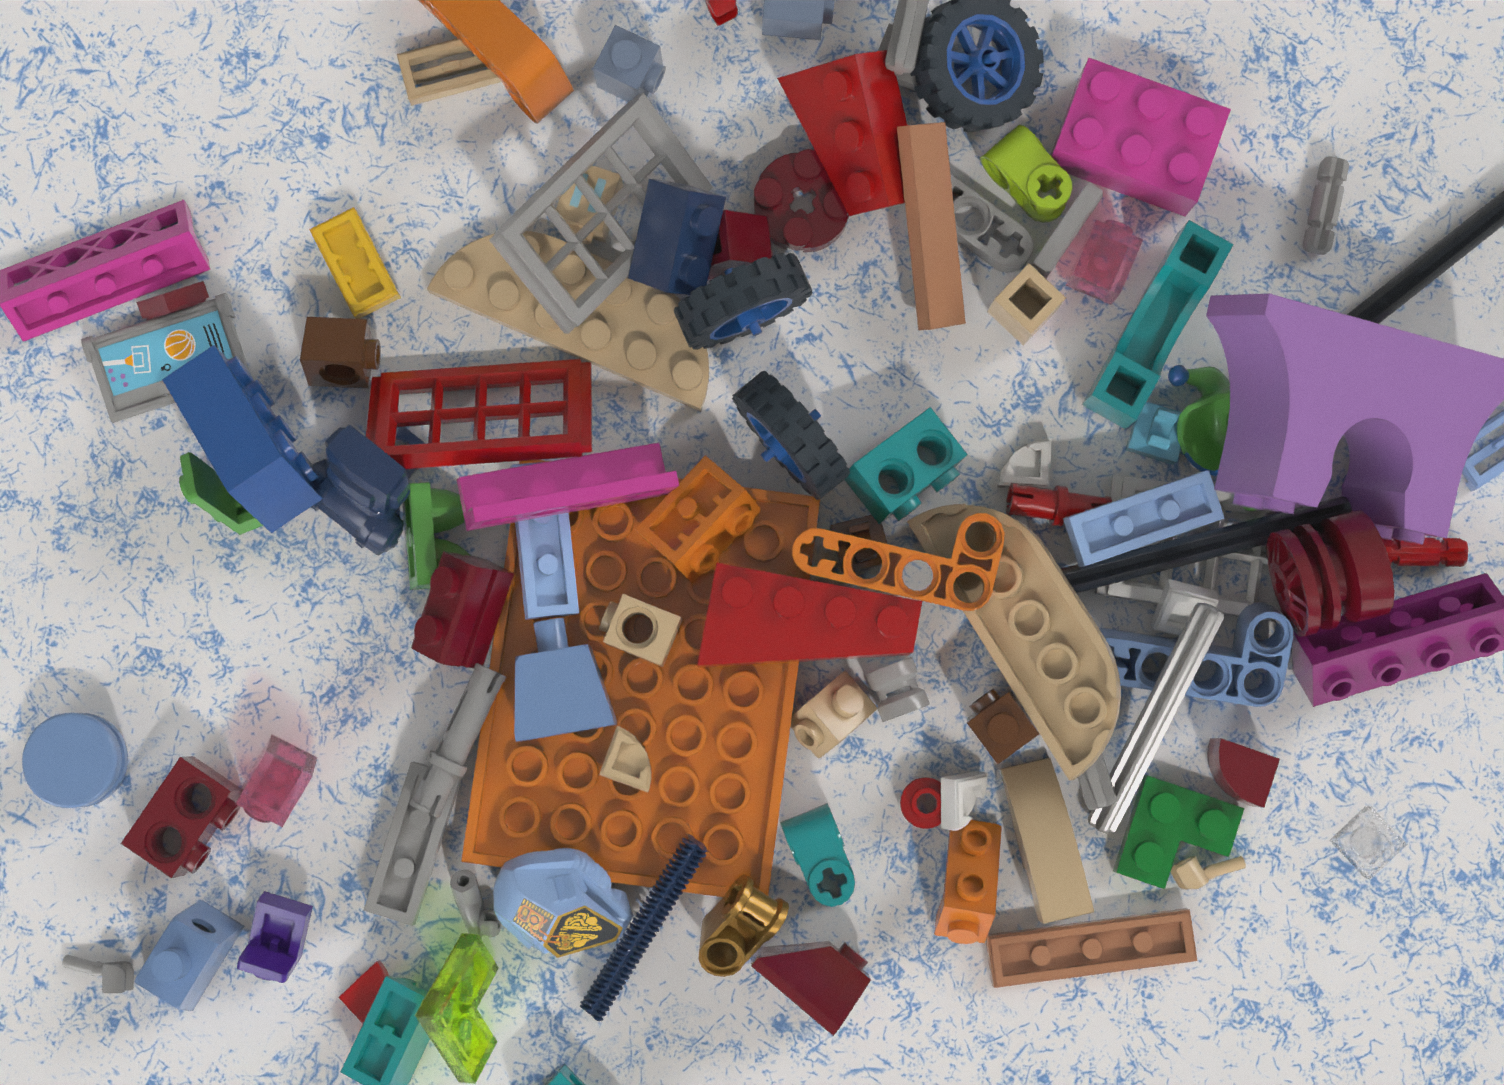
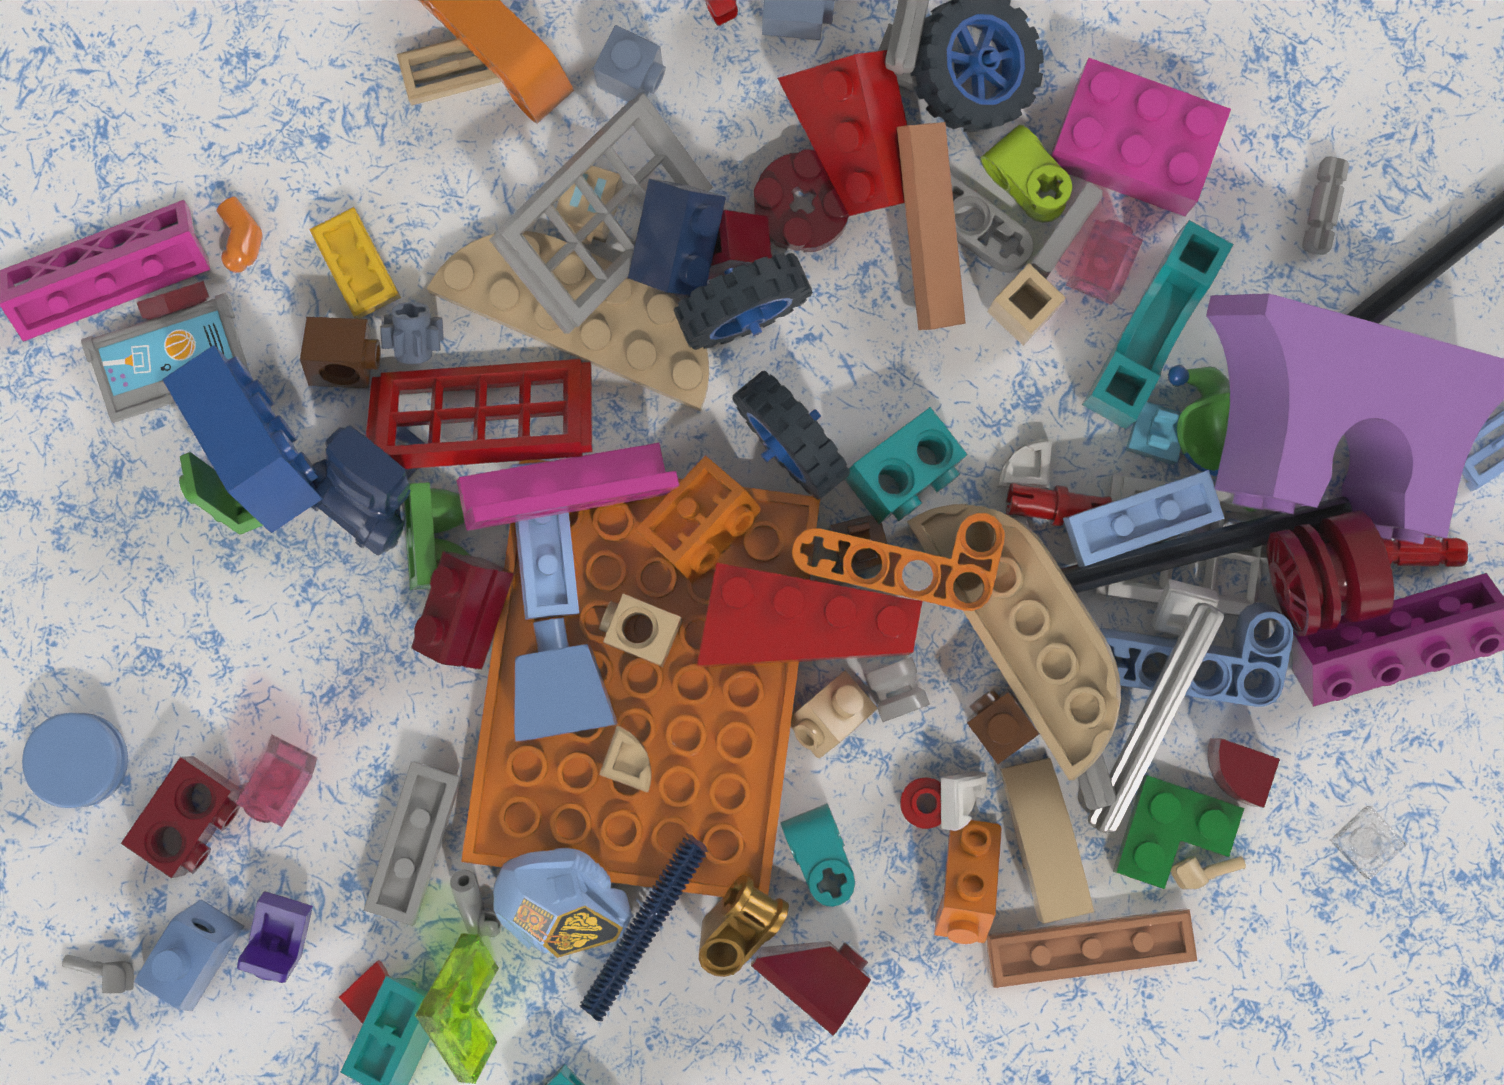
light grey pin [409,663,506,818] -> none
none -> orange arm [216,197,263,273]
none -> sand blue gear [380,302,444,364]

